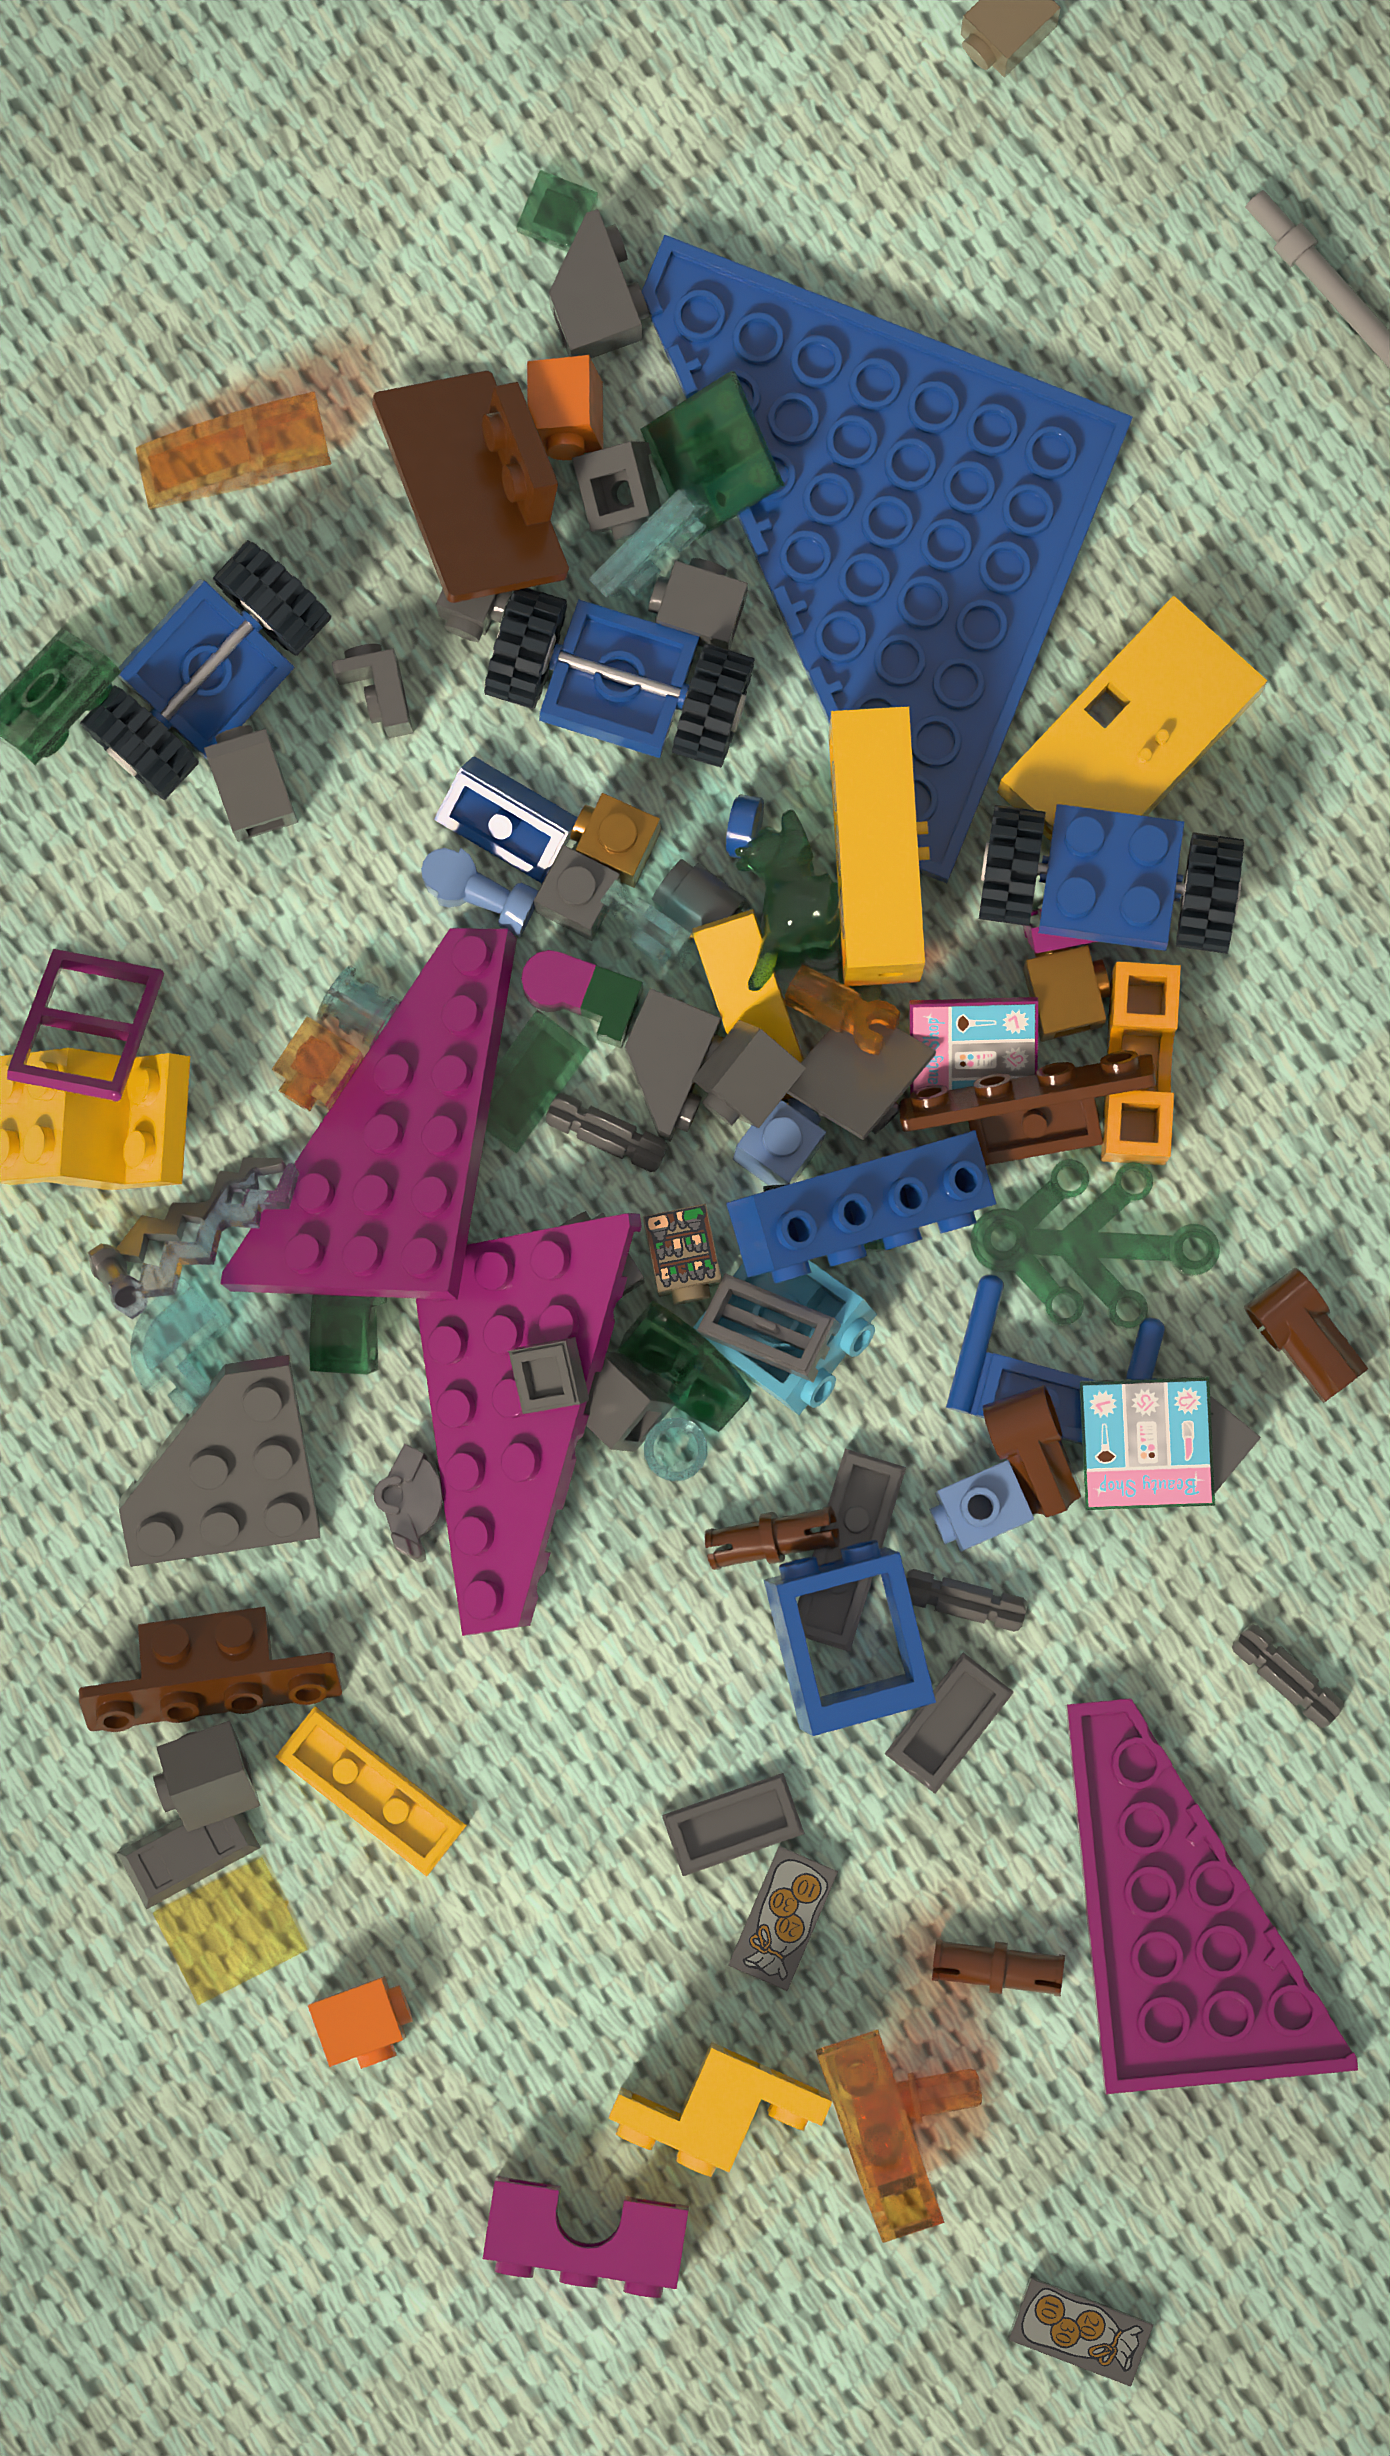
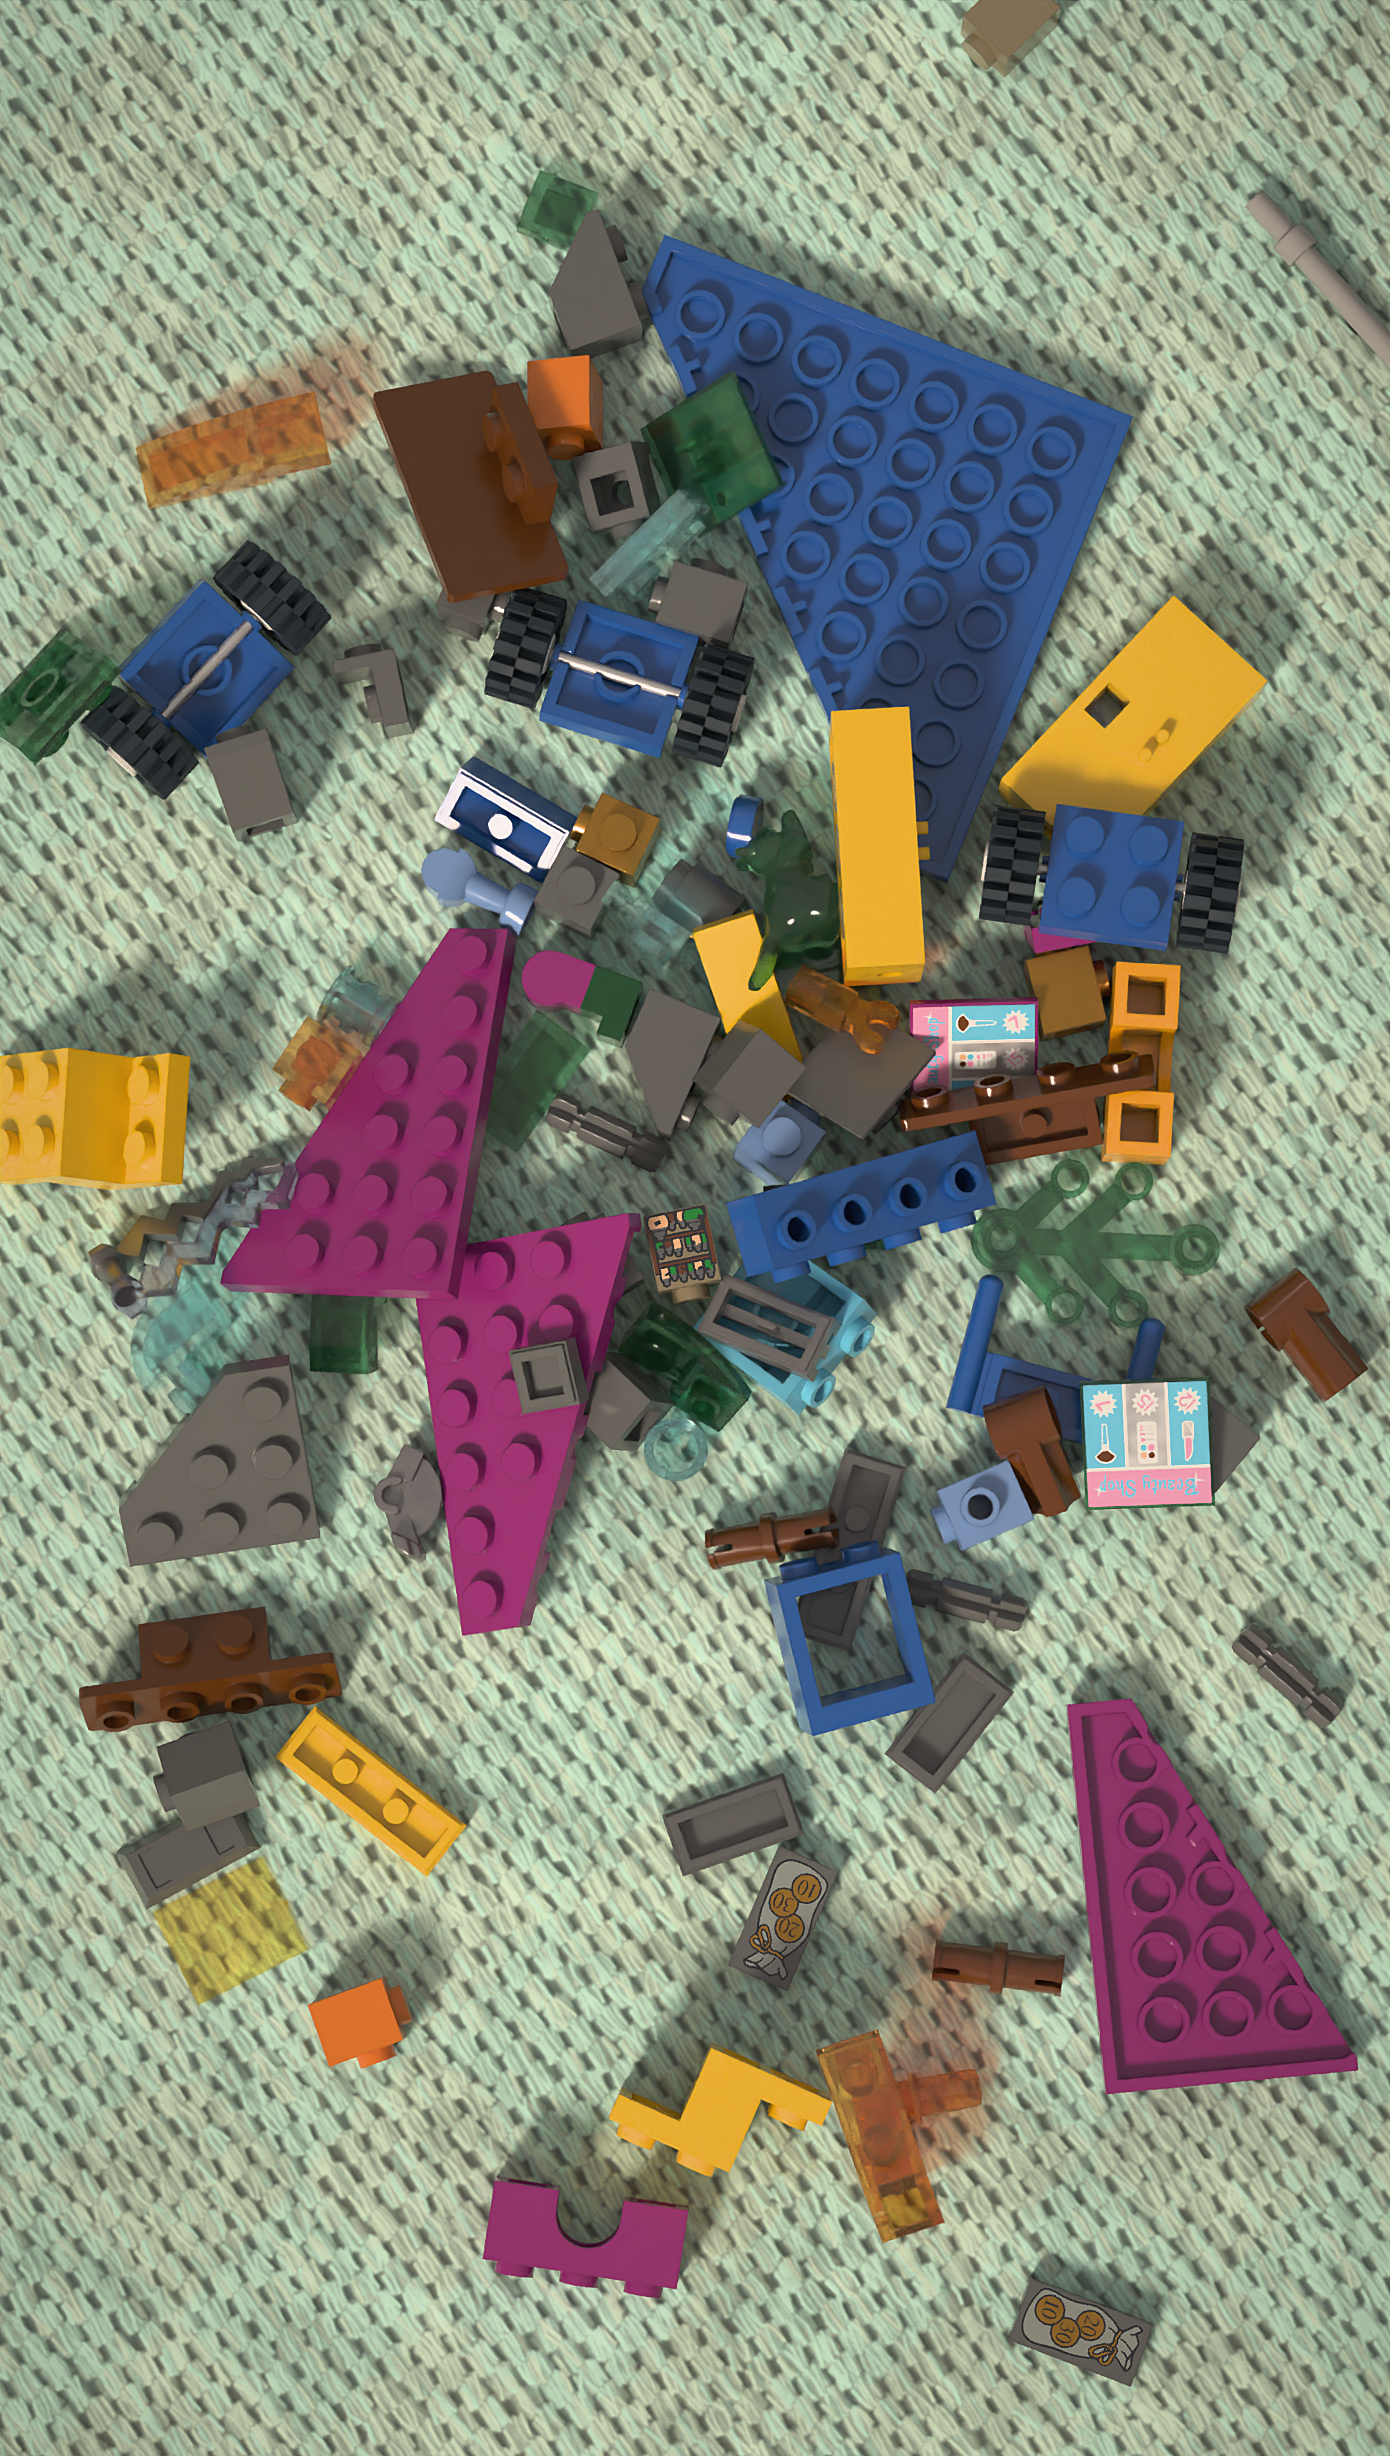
magenta window [7,949,164,1101] -> none

